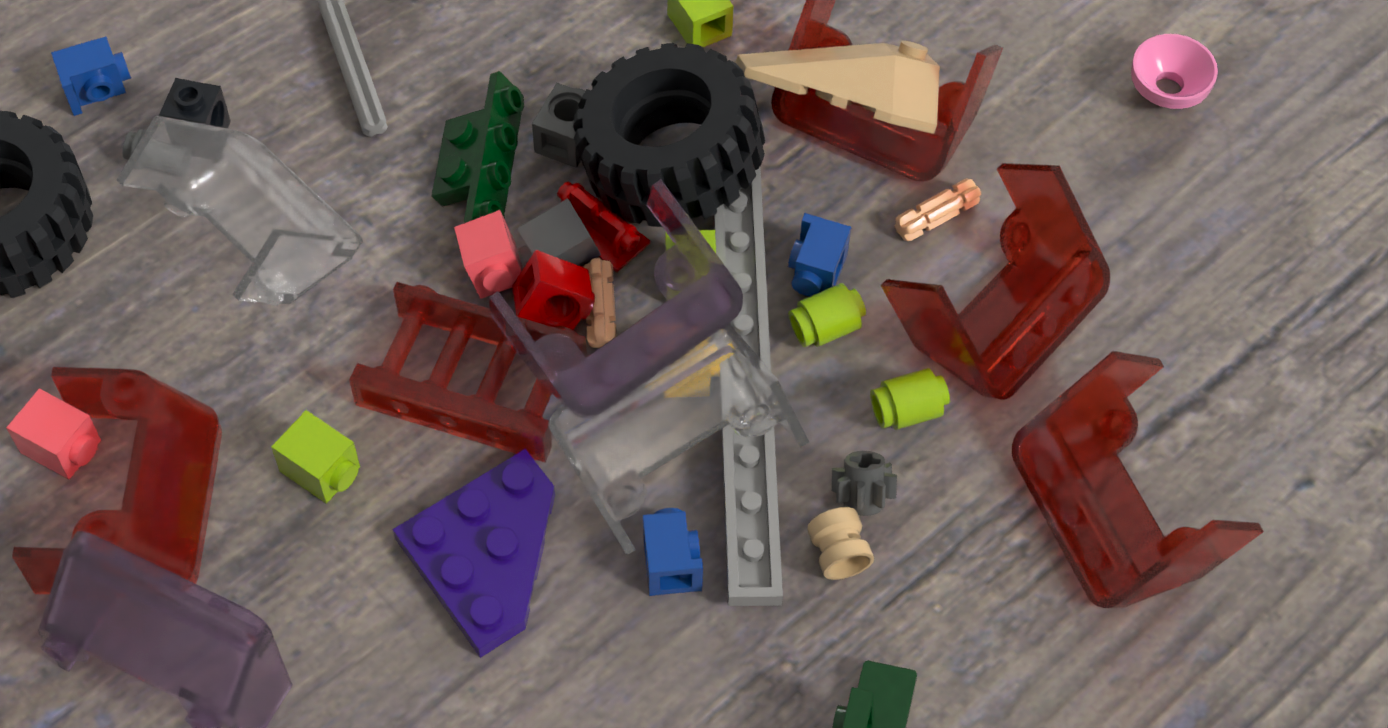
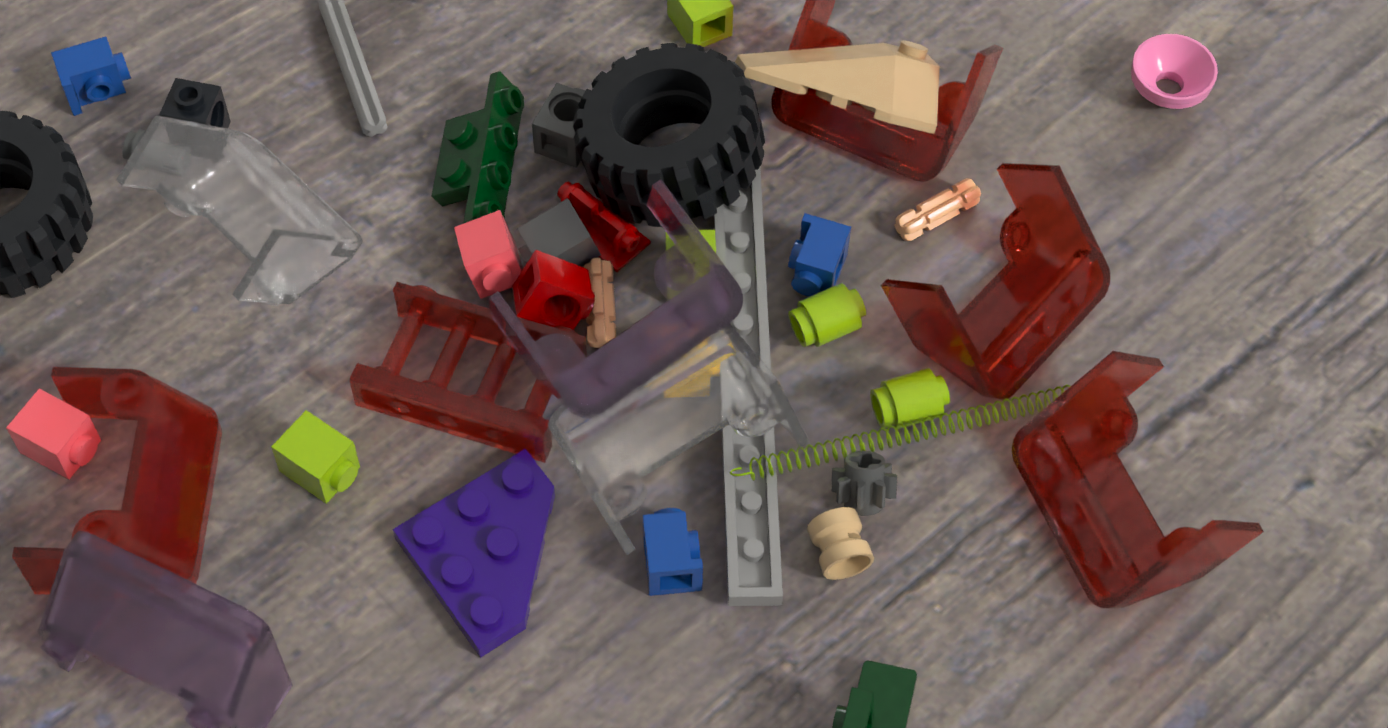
none -> lime piece [729,384,1091,481]

